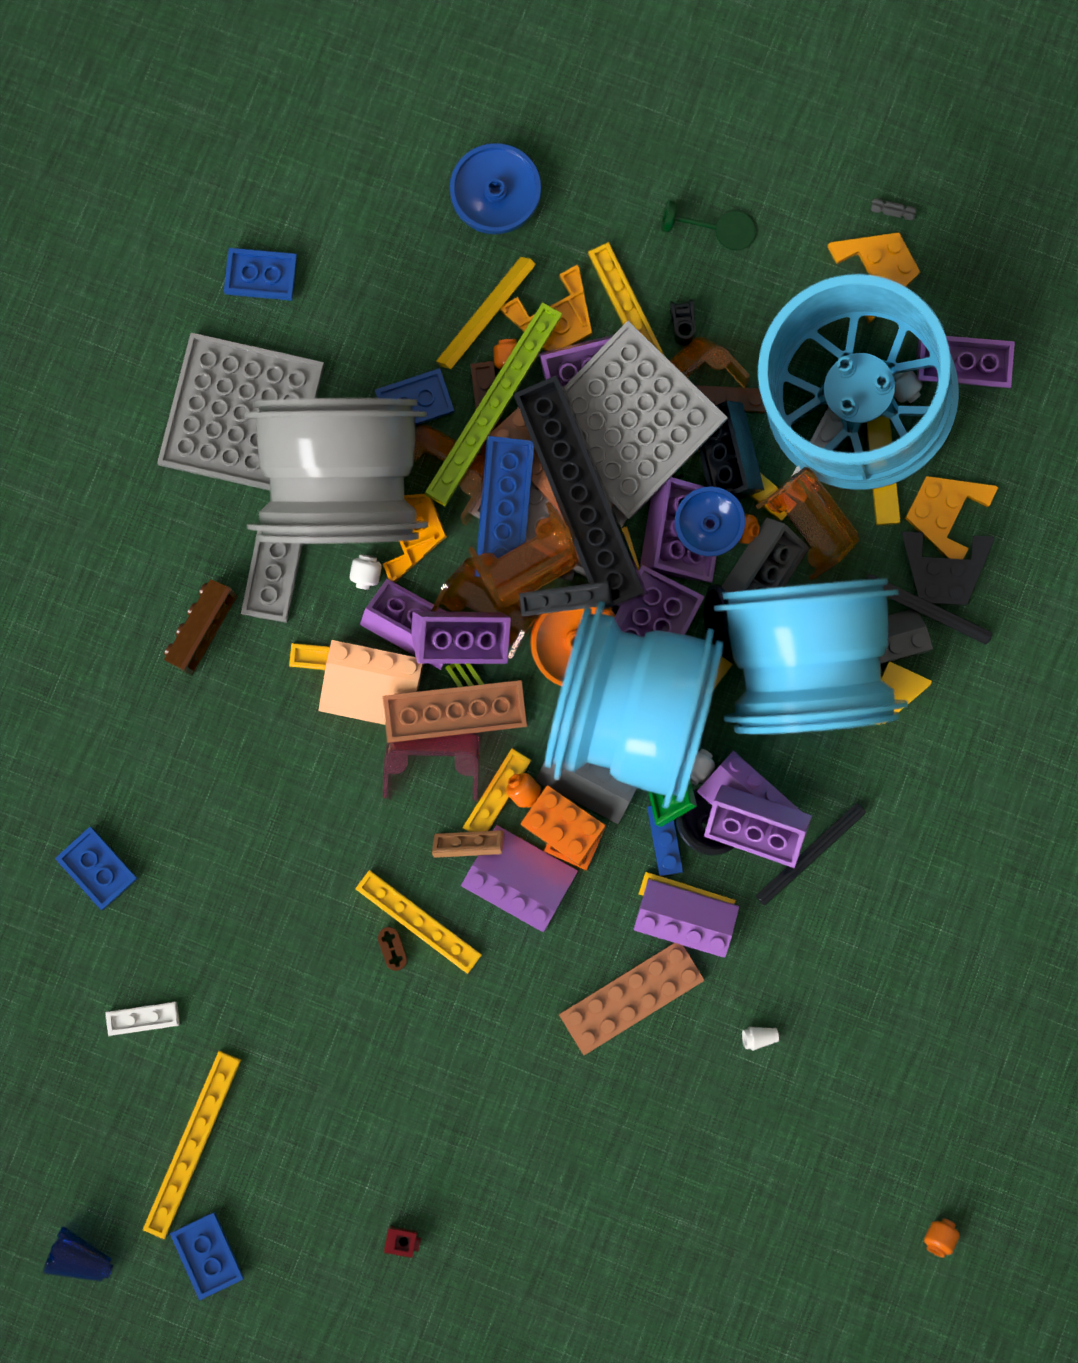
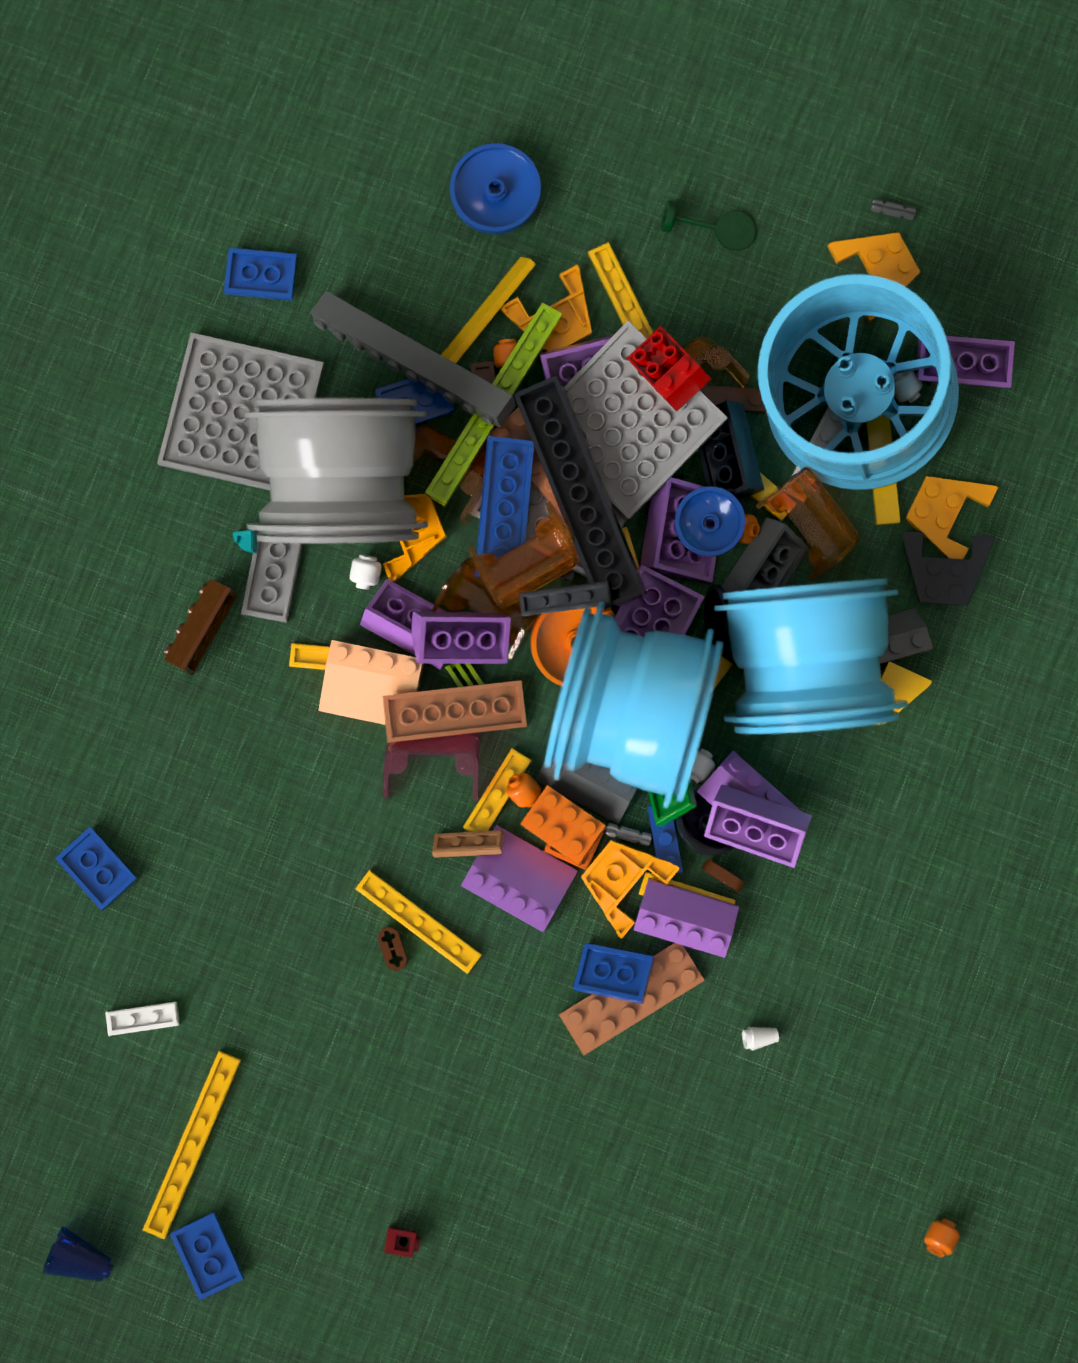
black piece [670,299,695,346] -> none
black axle [756,803,866,905] -> none
black axle [865,574,992,644] -> none
none -> teal tile [233,530,257,553]
none -> dark grey brick [310,291,516,427]
none -> blue plate [573,943,654,1004]
none -> light orange wing [581,840,680,939]
none -> light grey axle [606,823,652,846]
none -> red slope [627,326,711,412]
none -> reddish brown beam [701,859,745,893]

